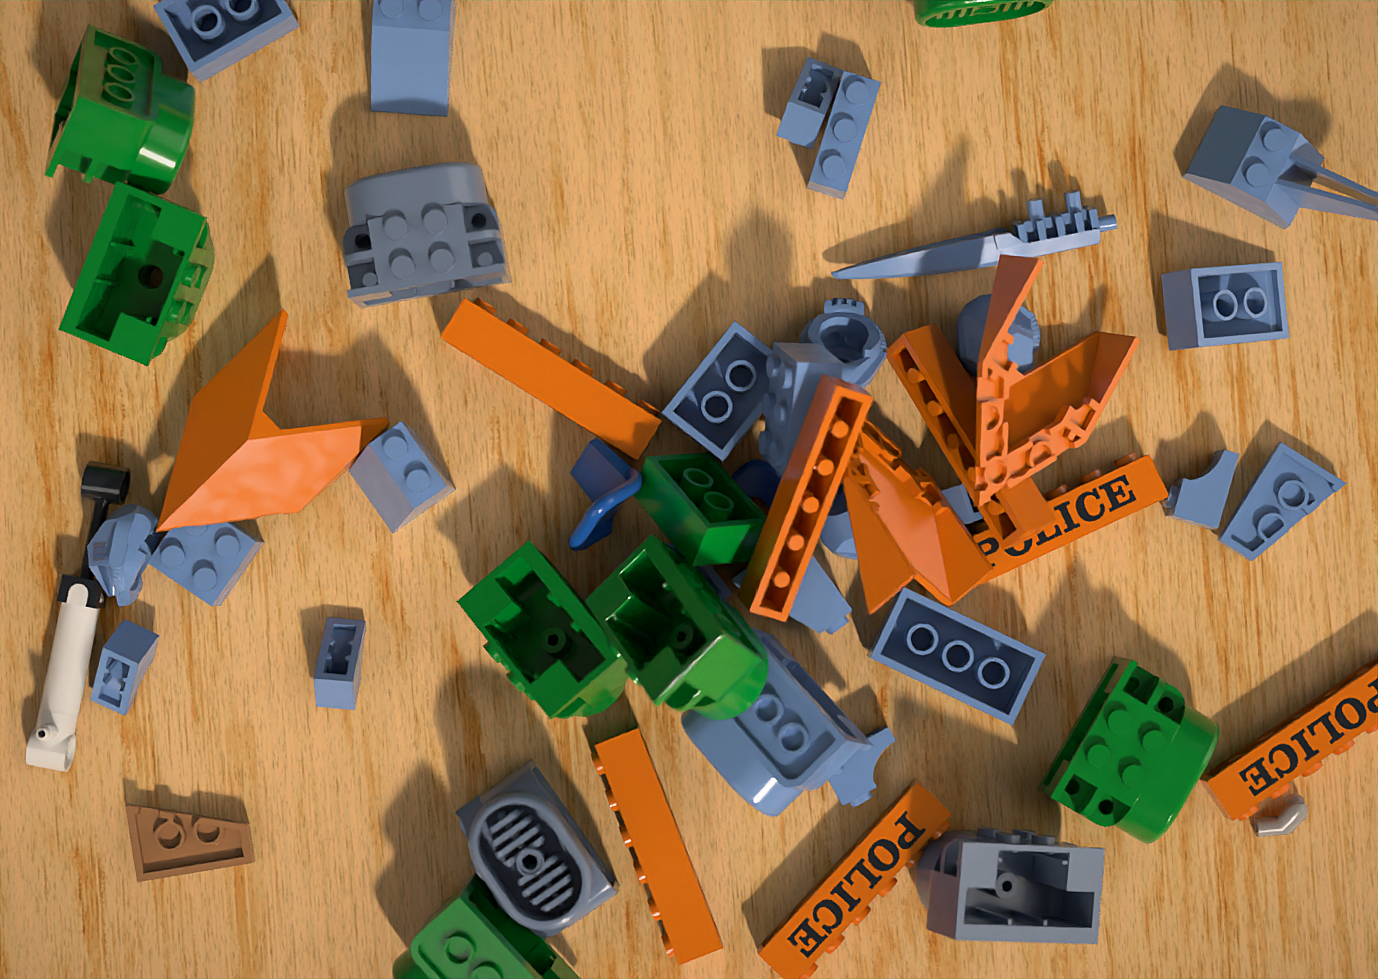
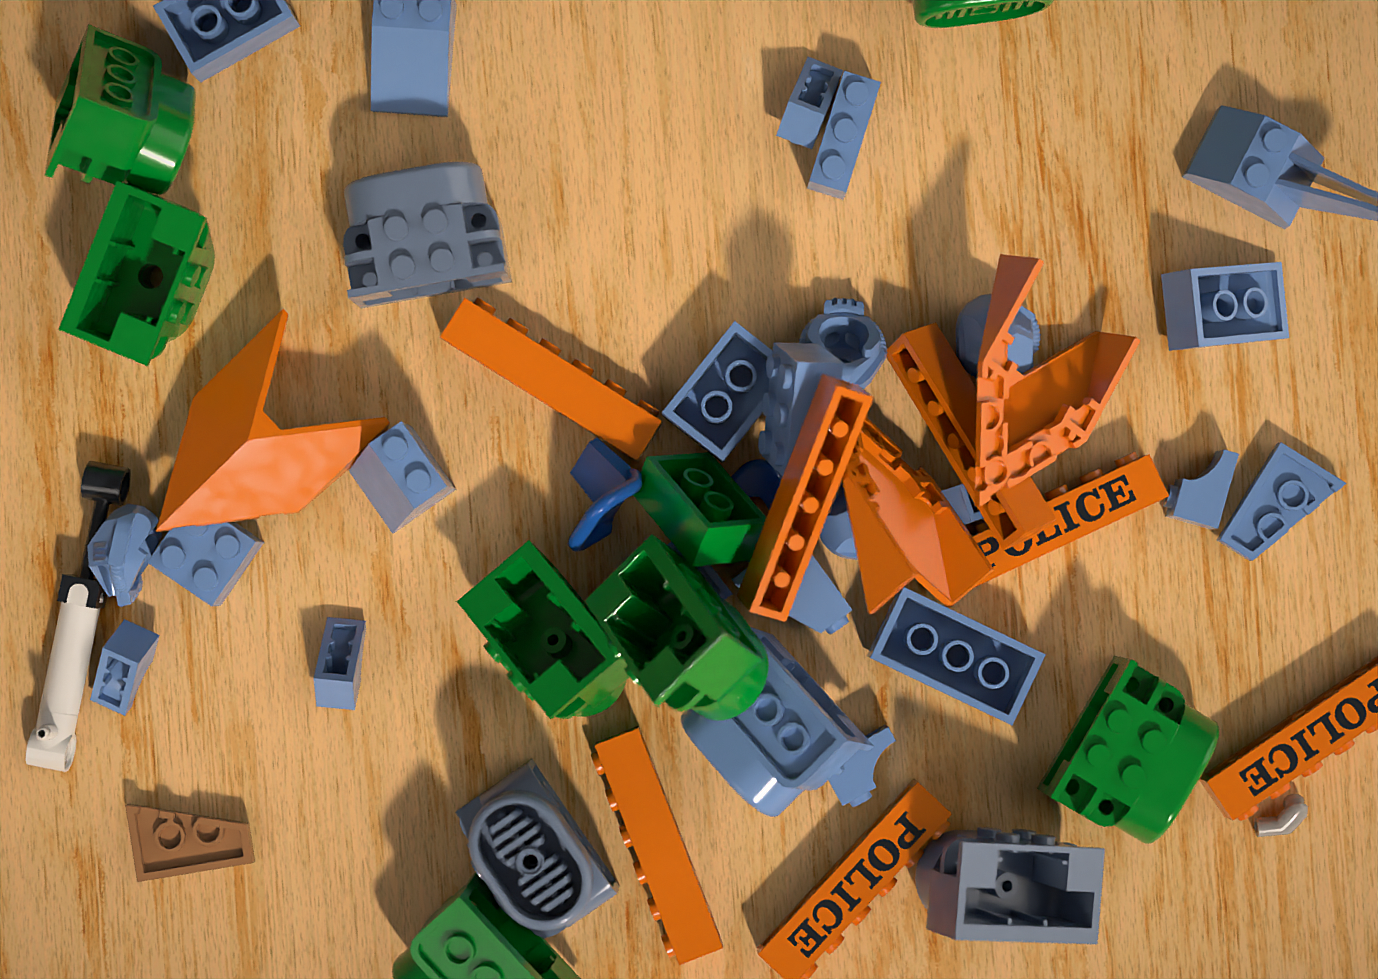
medium blue piece [831,190,1117,279] -> none

